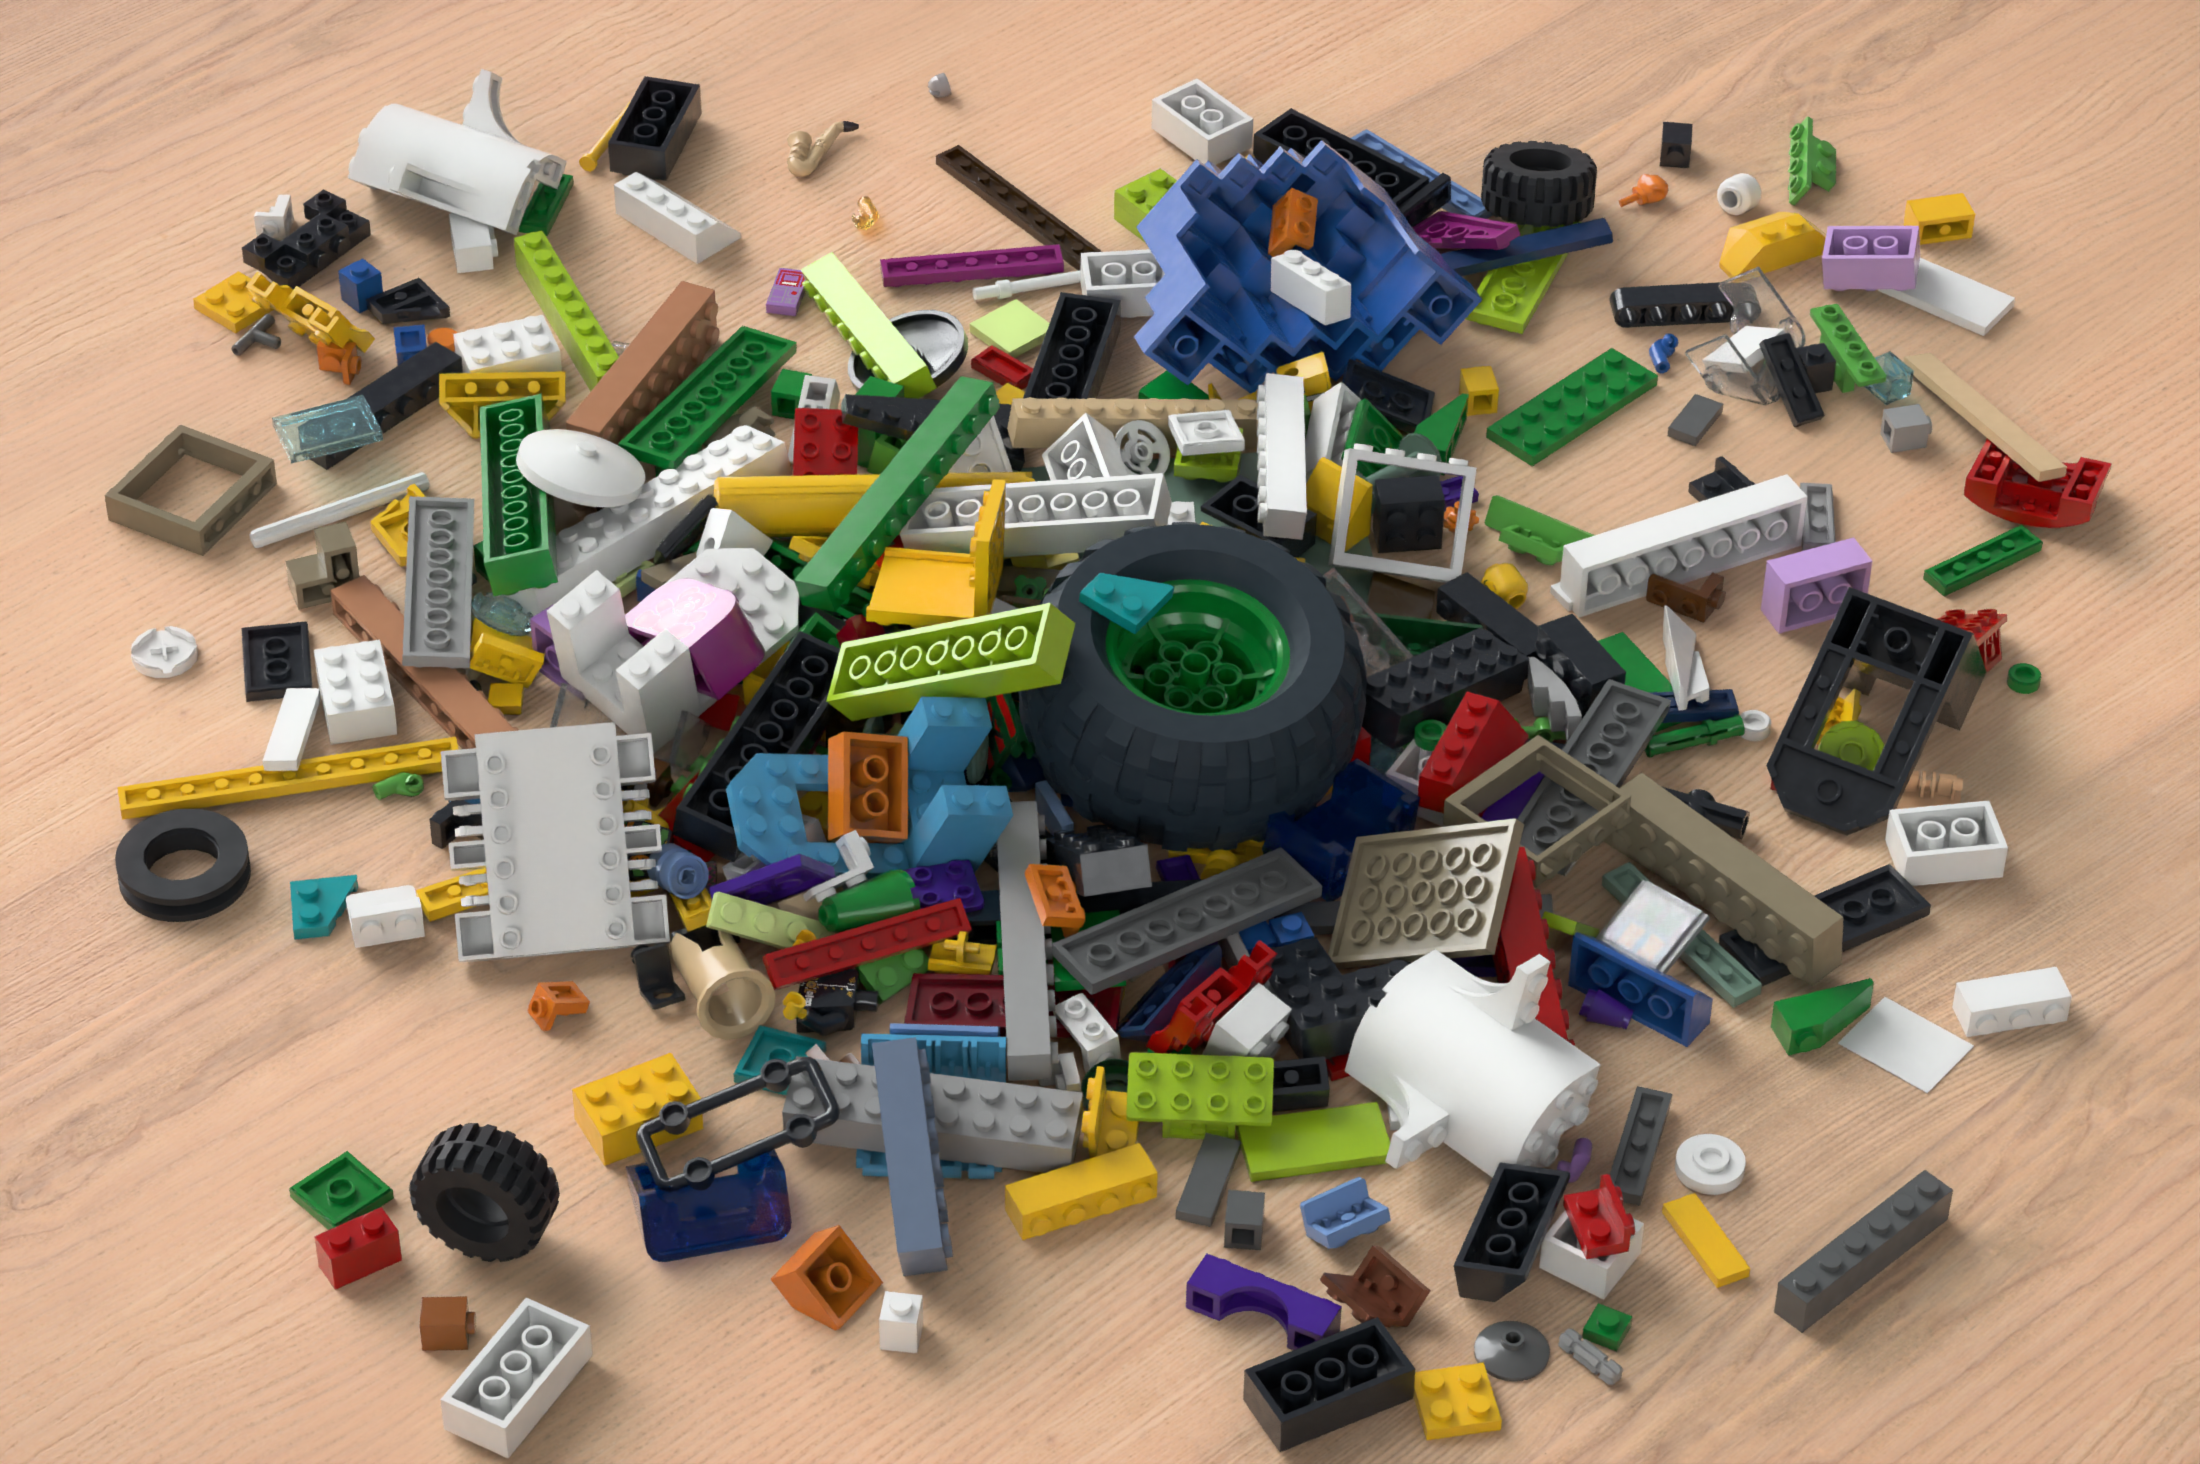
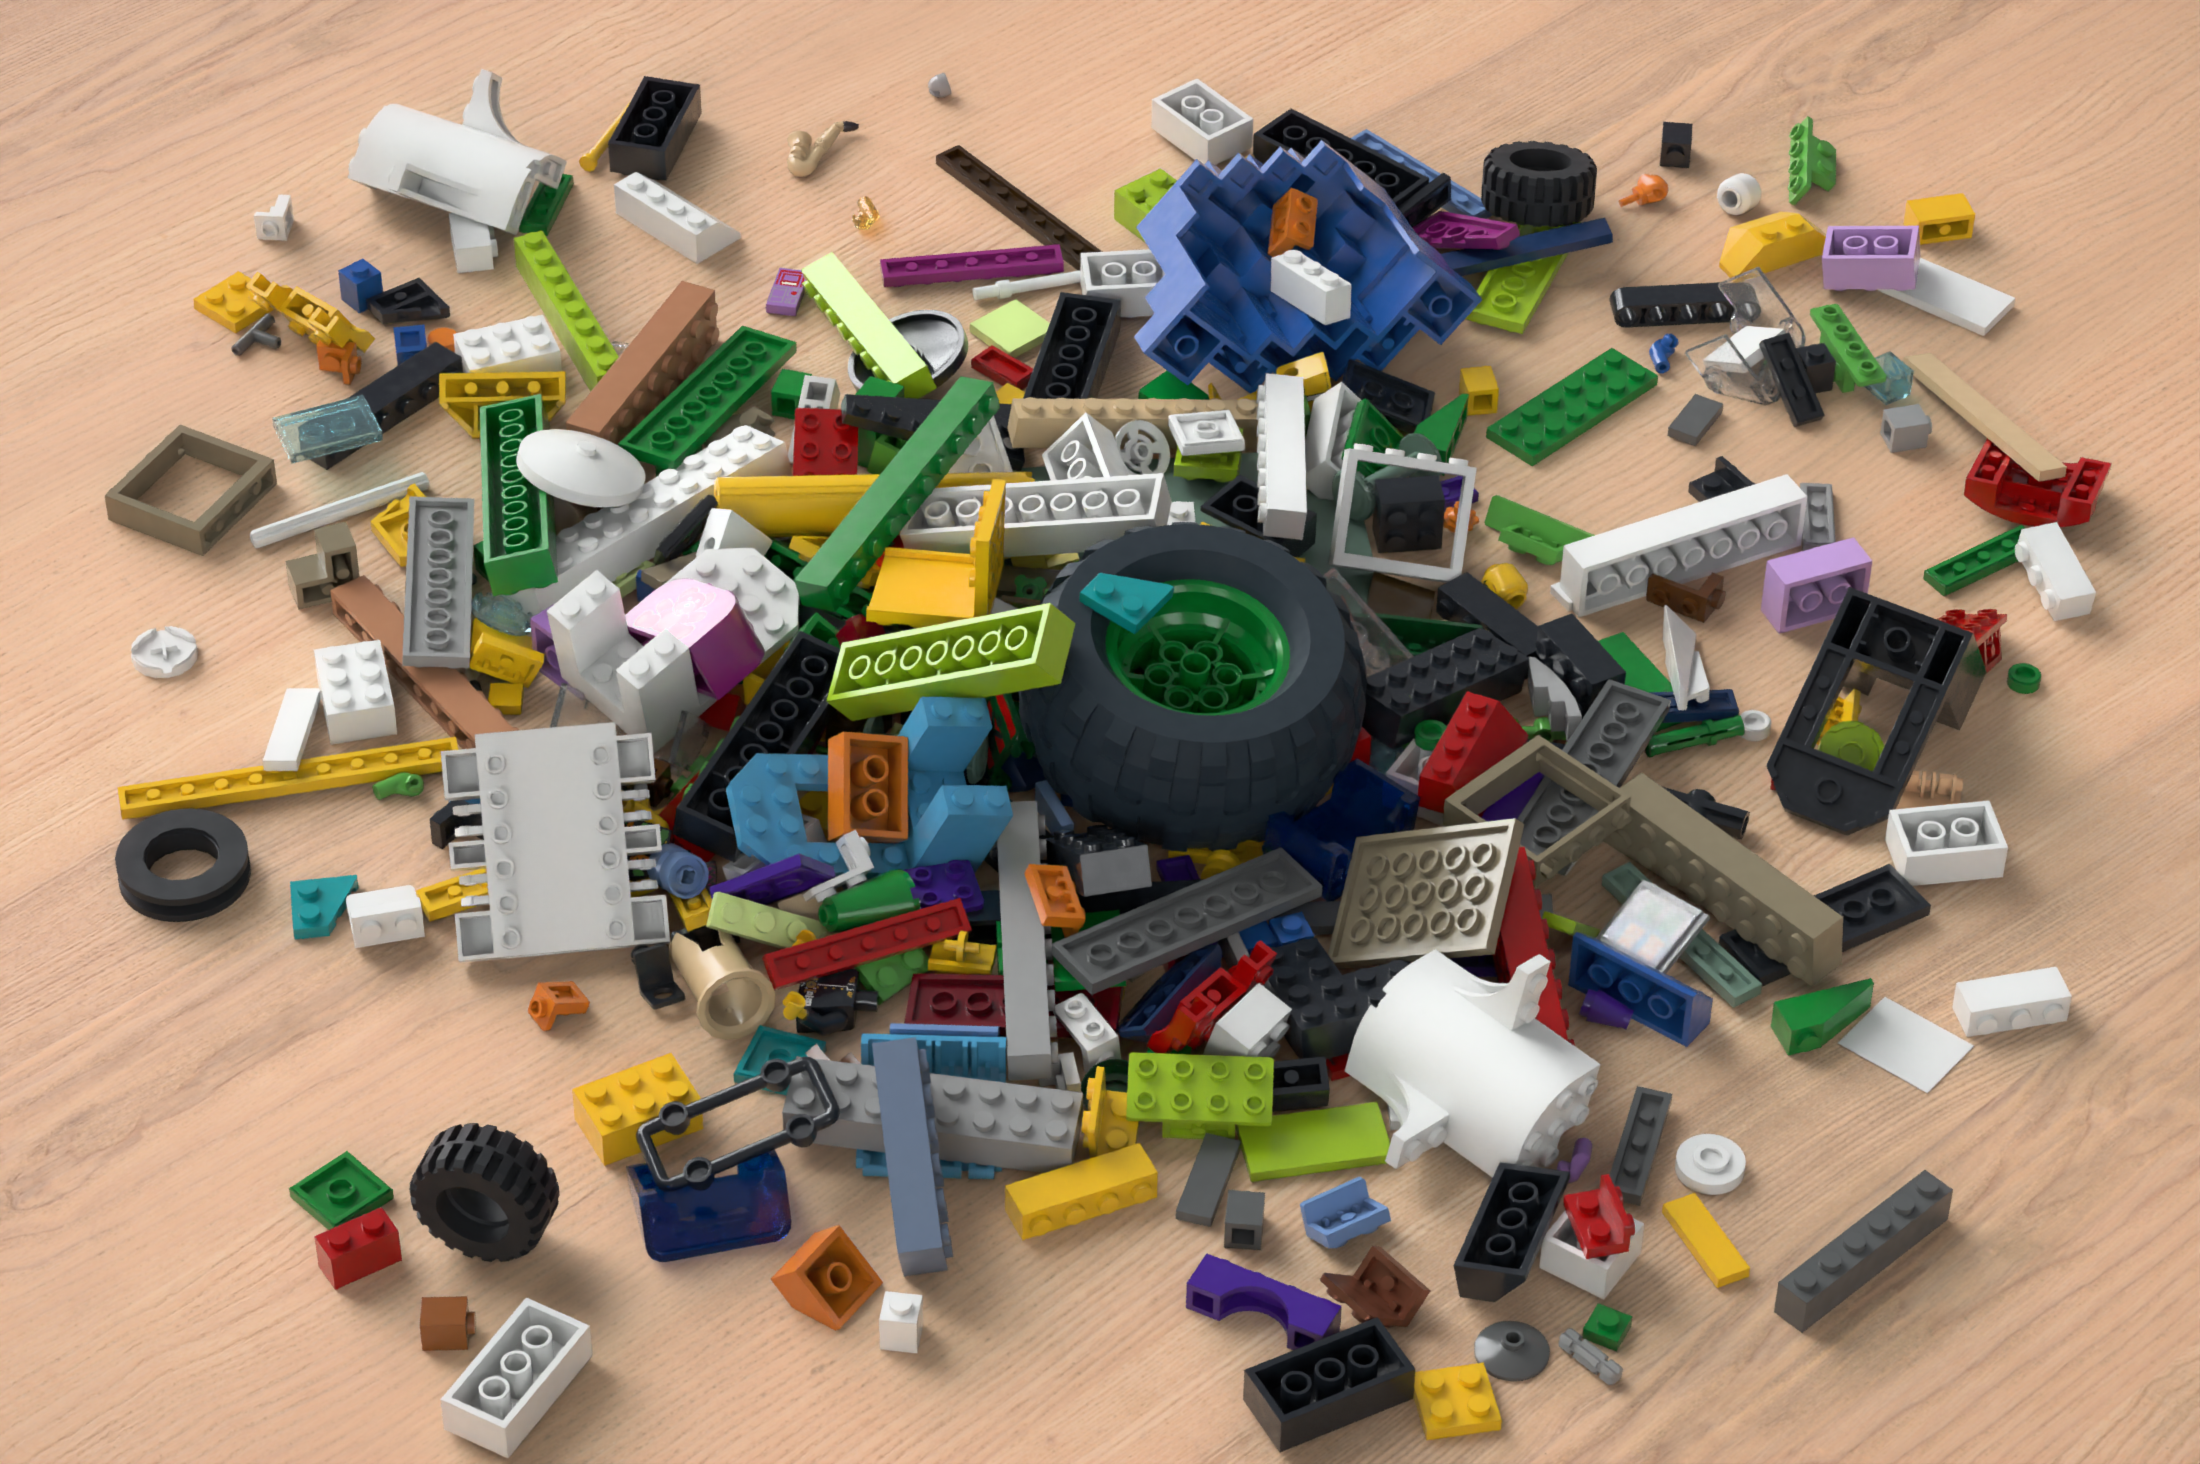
black tile [241,621,313,702] -> none
black bracket [242,189,371,290] -> none
yellow slope [1306,457,1373,552] -> none
none -> white brick [2015,522,2096,621]

